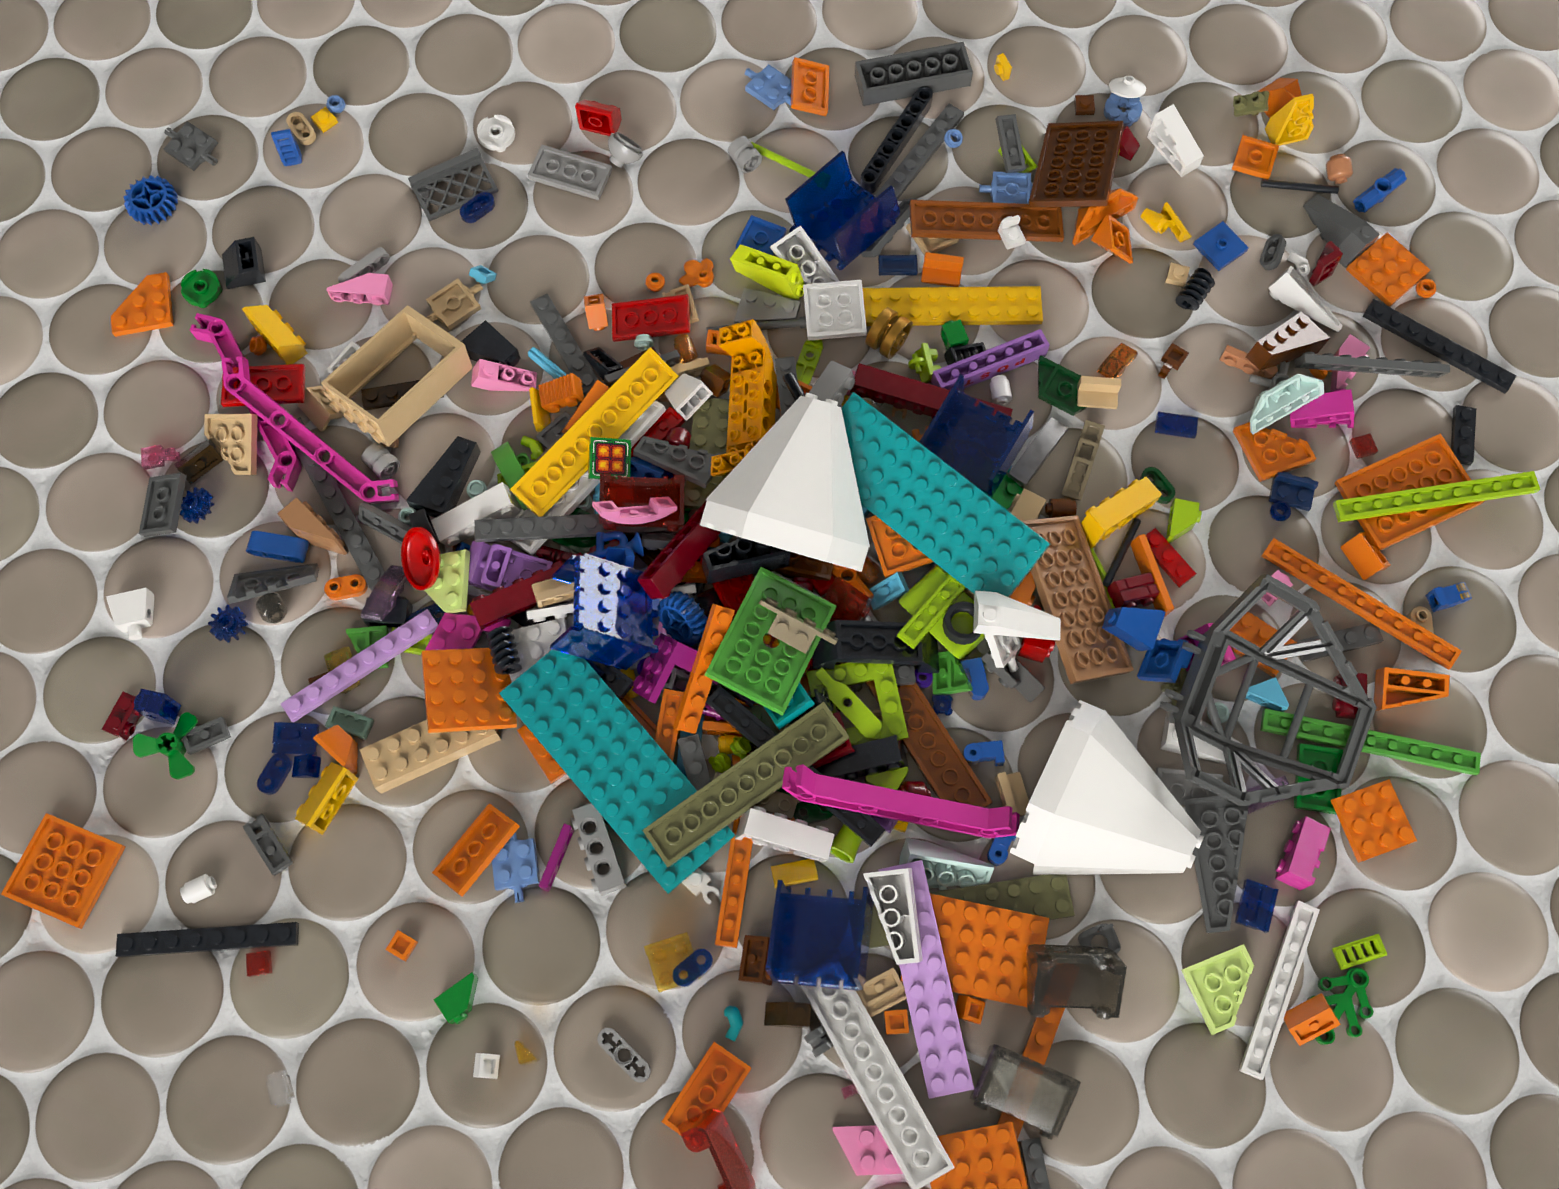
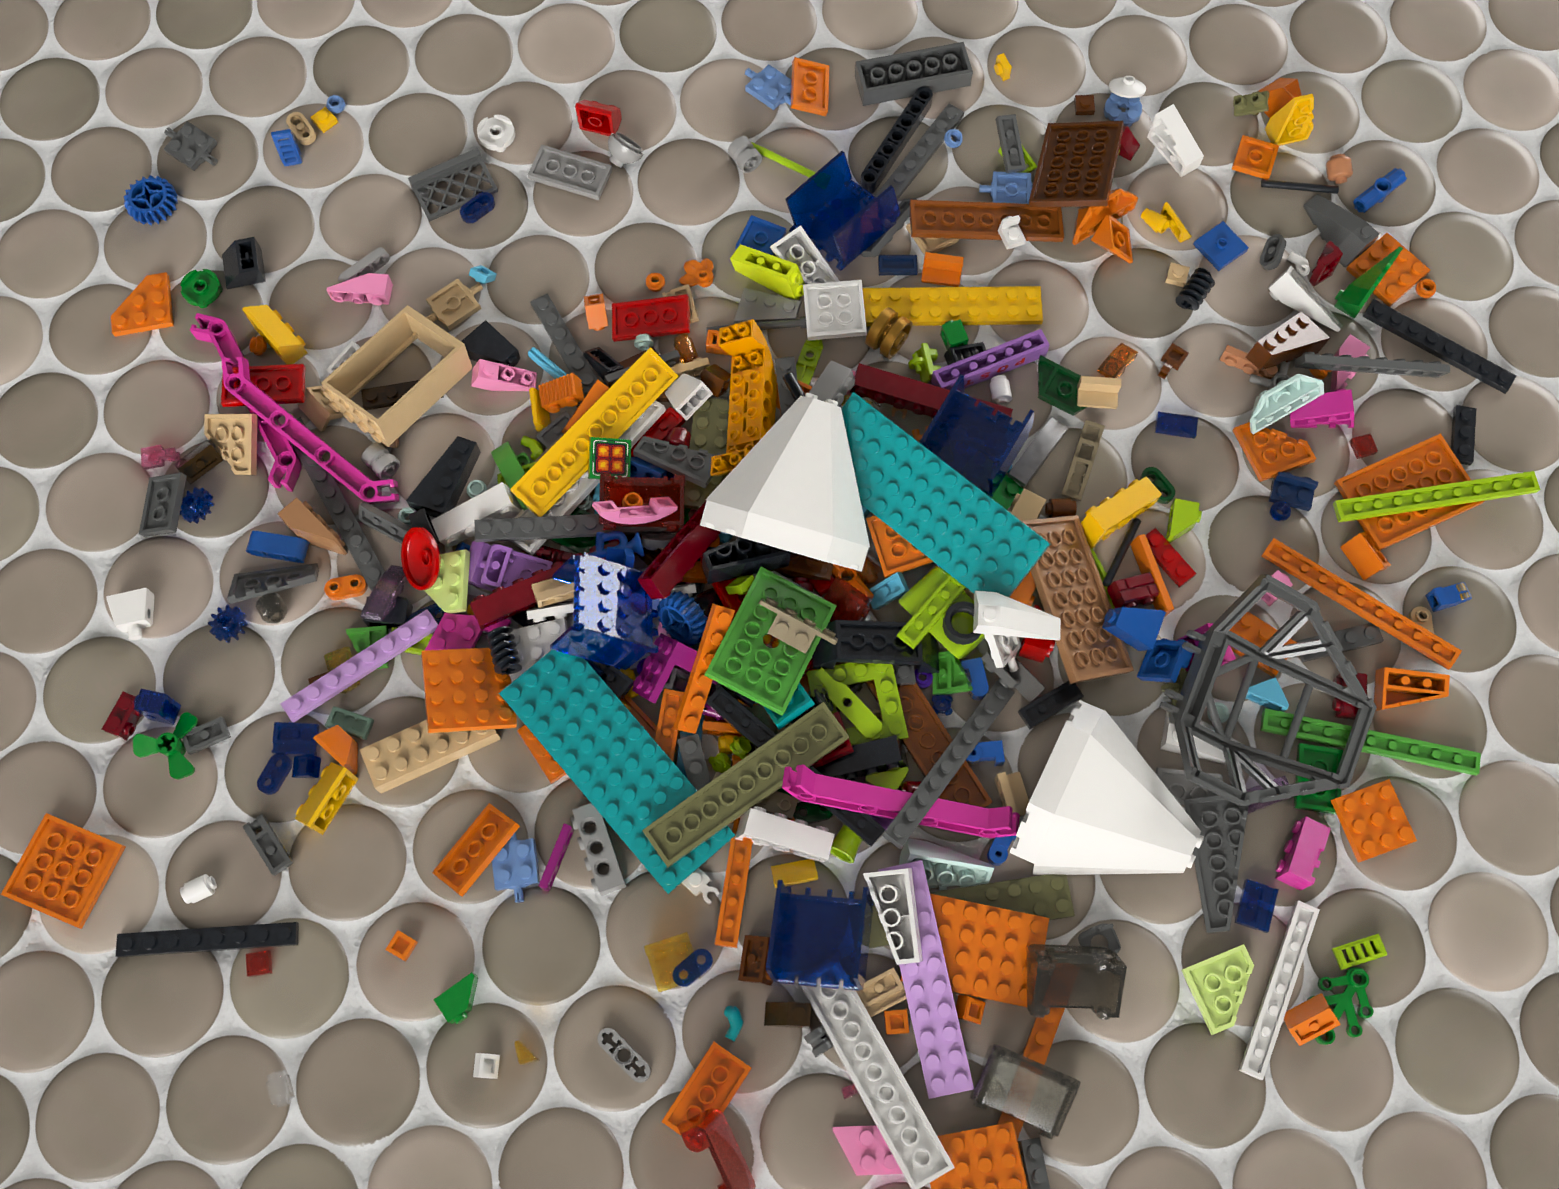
none -> orange plate [622,492,643,507]
none -> lime plate [725,575,754,595]
none -> dark grey plate [882,680,1015,849]
none -> black plate [1018,681,1084,730]
none -> green wedge [1334,247,1403,319]

